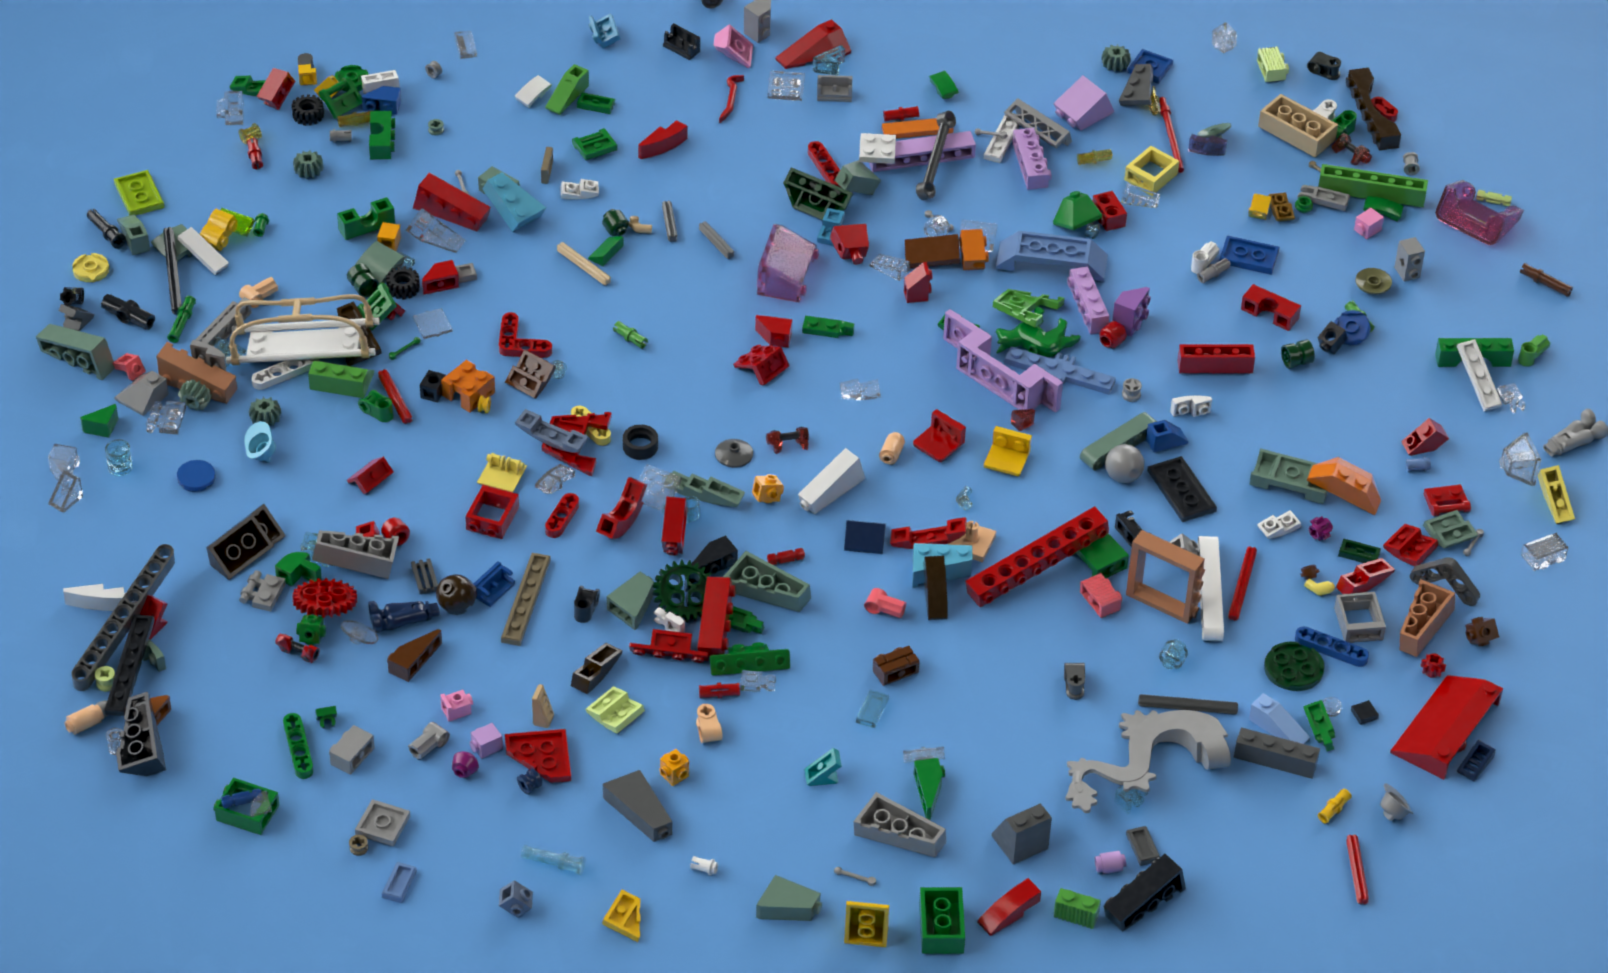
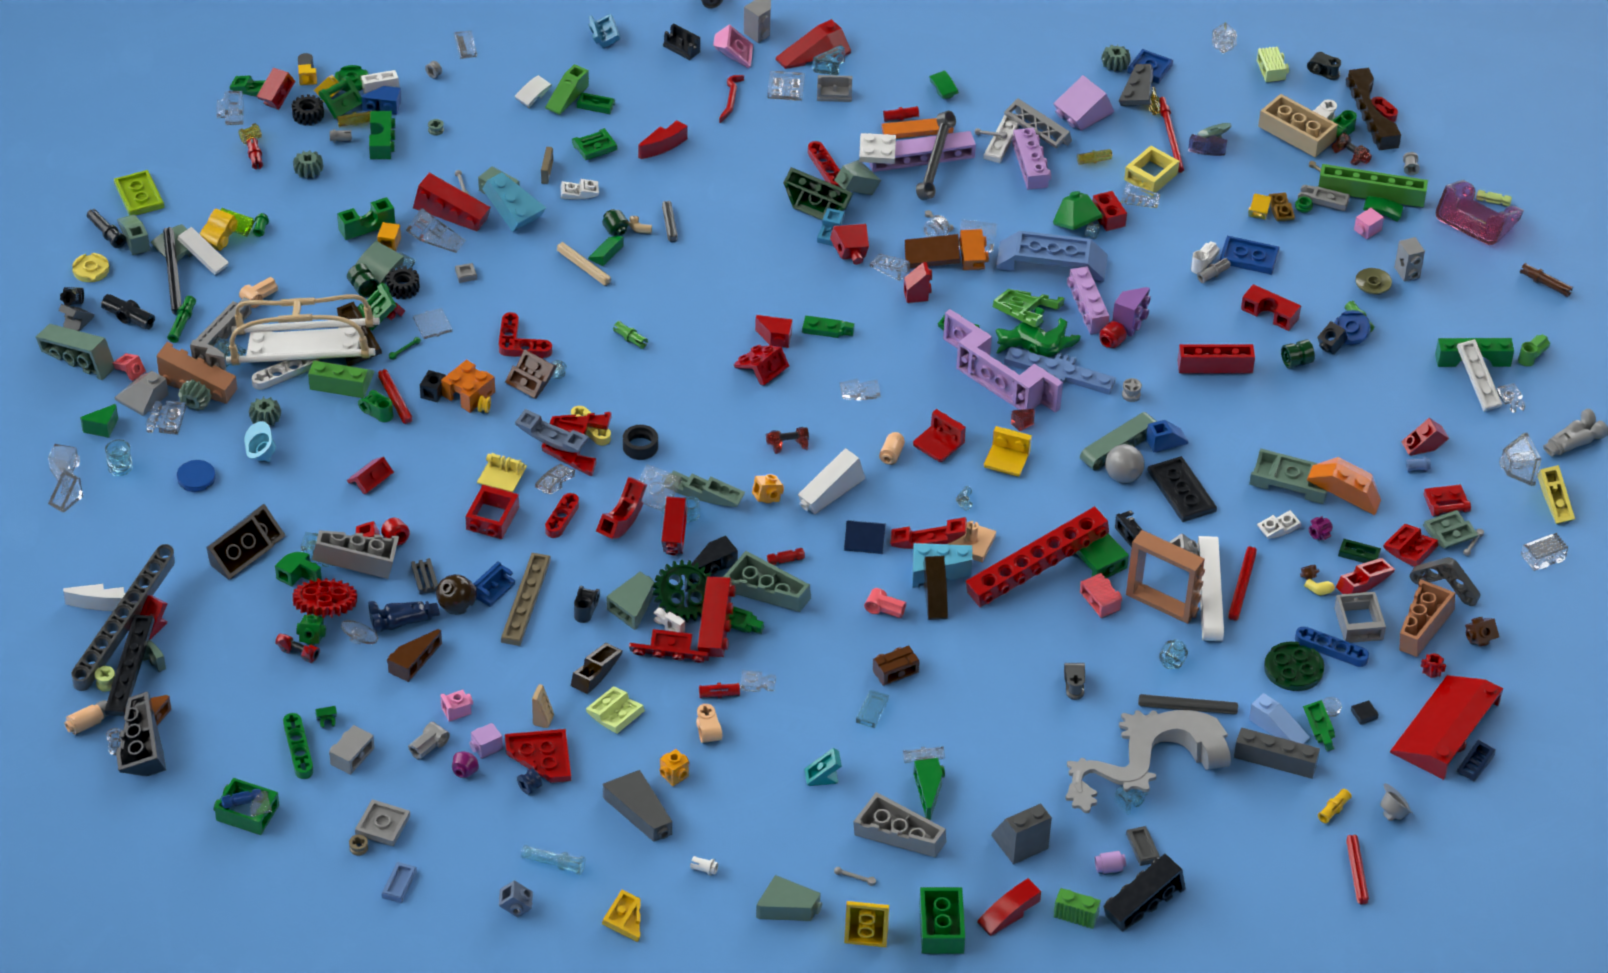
light grey plate [239,570,286,612] -> none
red slope [422,260,459,295] -> none
dark grey axle [699,221,734,259] -> none
green bracket [710,642,790,675] -> none
dark grey dish [715,439,753,468] -> none
windscreen [757,224,819,303] -> none
white slope [1170,396,1212,417] -> none

